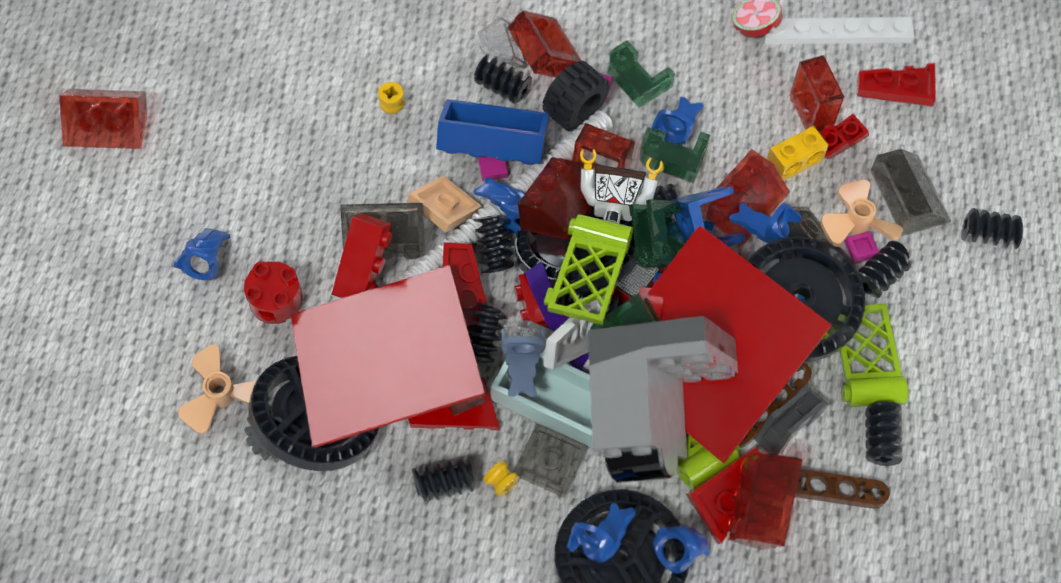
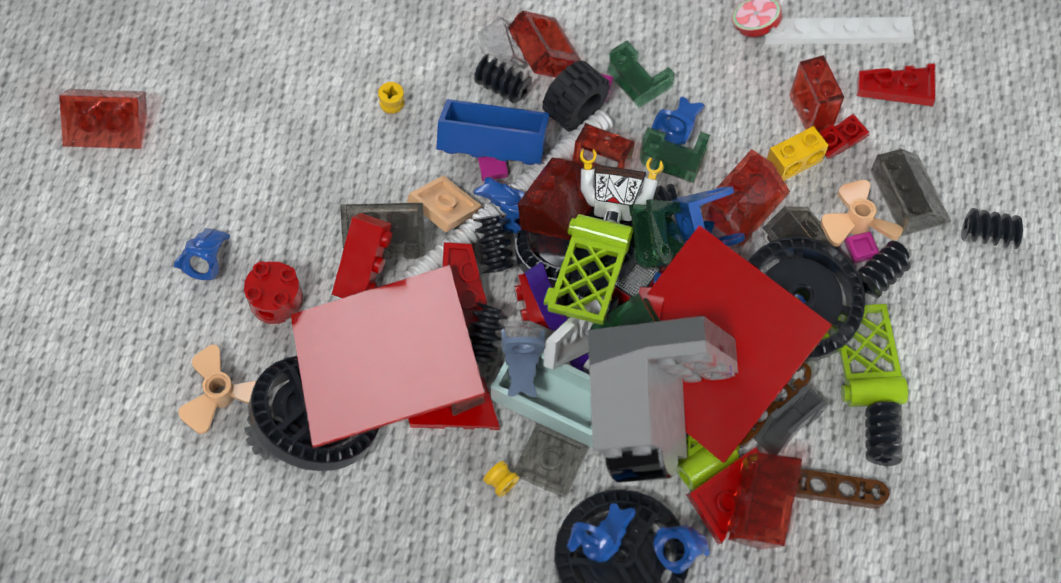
black piece [412,456,475,503] -> none
blue hair [729,202,802,243] -> none

